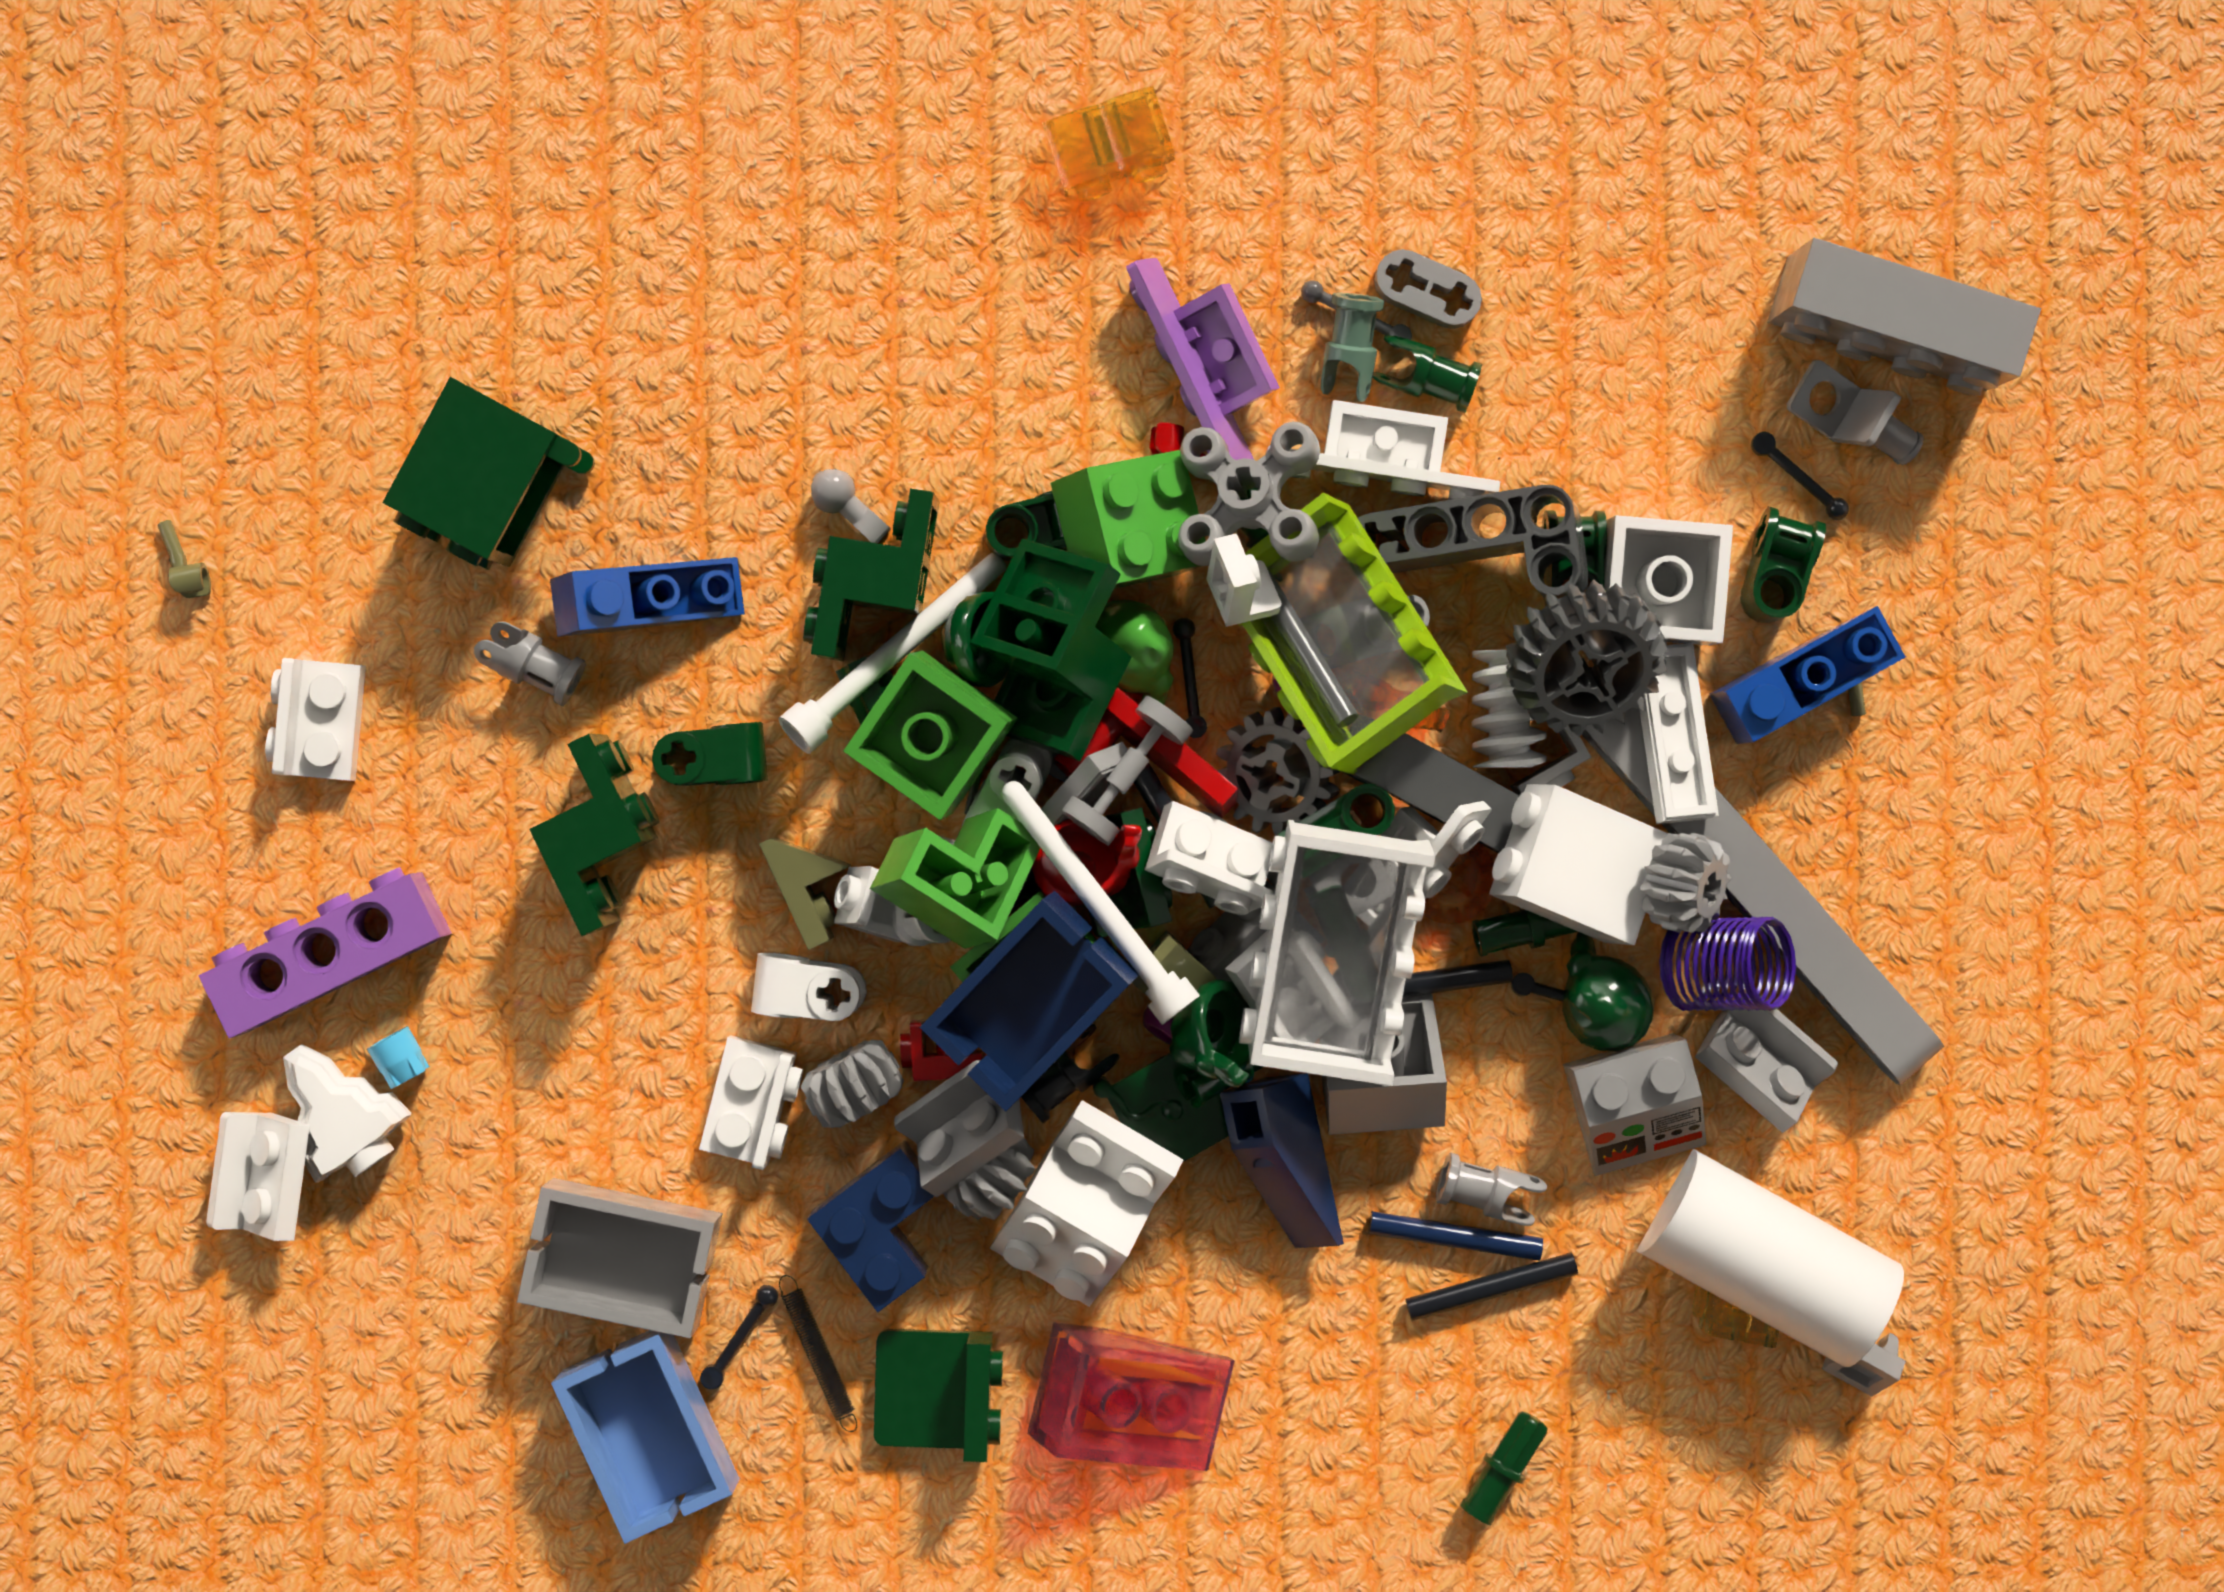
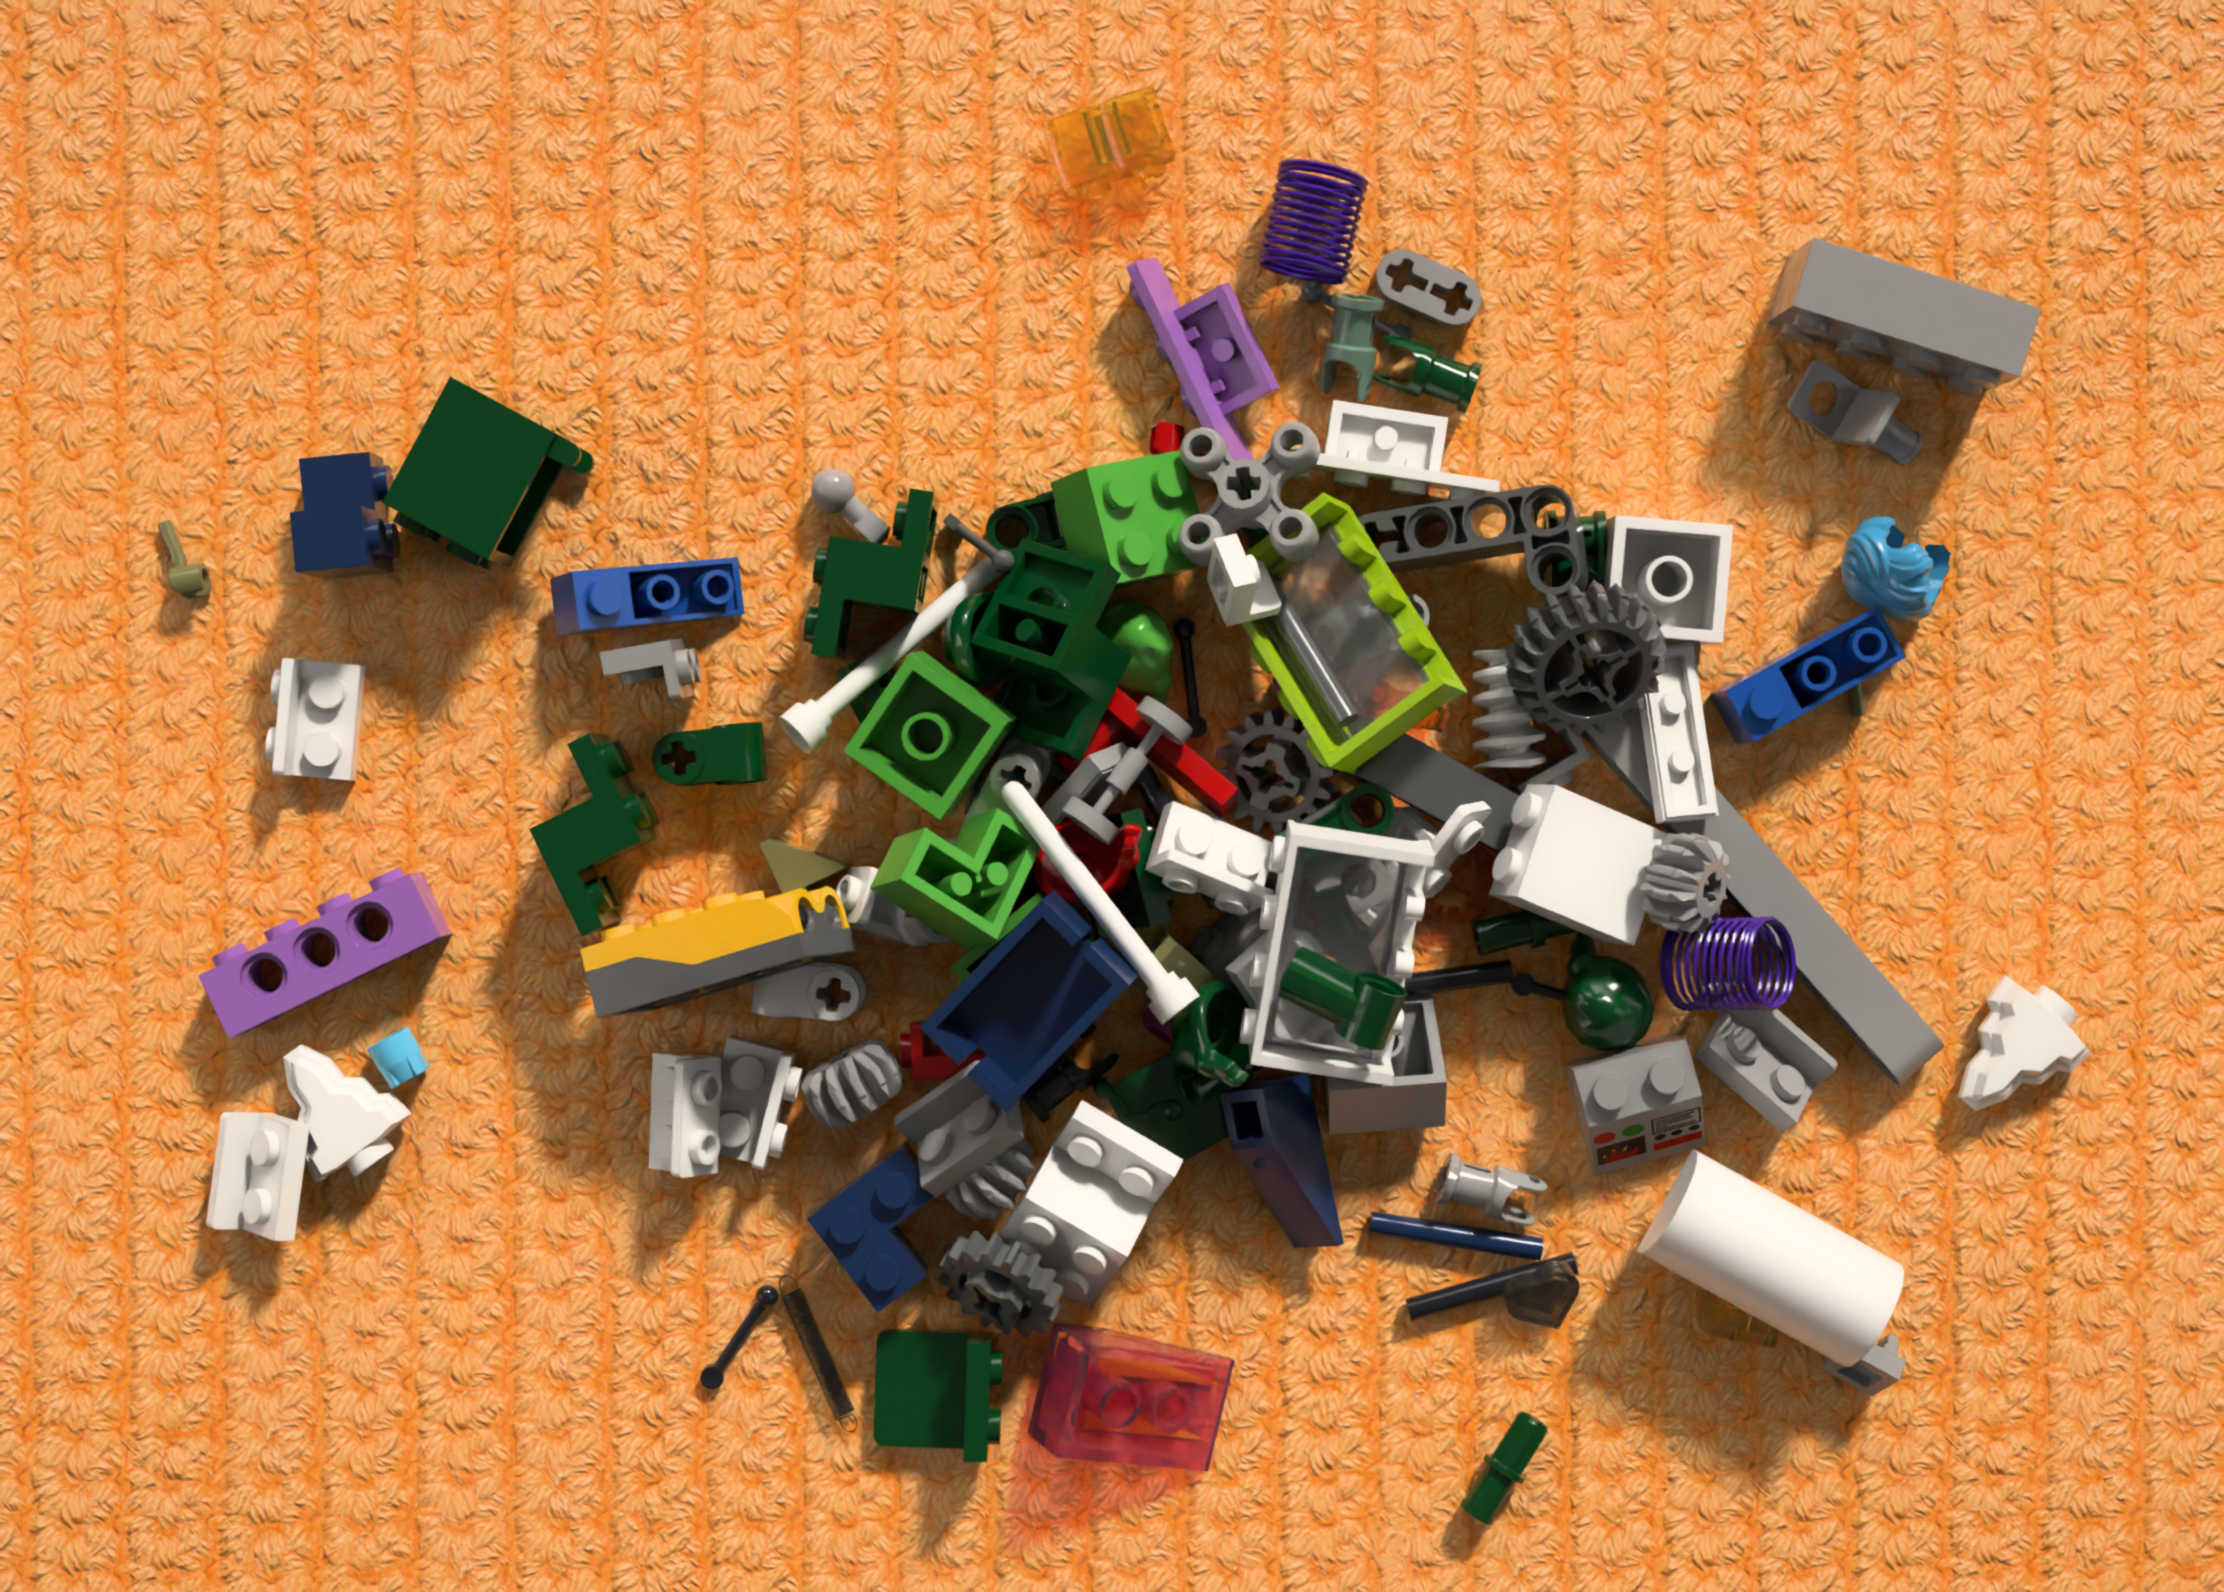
light grey piece [474,621,586,706] -> none
light grey piece [517,1178,723,1338] -> none
medium blue piece [551,1330,740,1544] -> none
dark green piece [1740,506,1826,623] -> none
black hinge [1751,432,1849,520] -> none
none -> dark blue brick [290,452,400,579]
none -> piece [580,886,857,1018]
none -> light grey bracket [599,638,702,700]
none -> white bracket [649,1051,722,1178]
none -> dark grey gear [938,1231,1064,1337]
none -> dark grey hinge [943,513,1014,573]
none -> dark purple piece [1257,159,1369,285]
none -> dark green piece [1278,946,1408,1051]
none -> clear smoke tile [1502,1260,1580,1329]
none -> dark azure hair [1841,517,1951,622]
none -> white rock [1958,975,2092,1111]

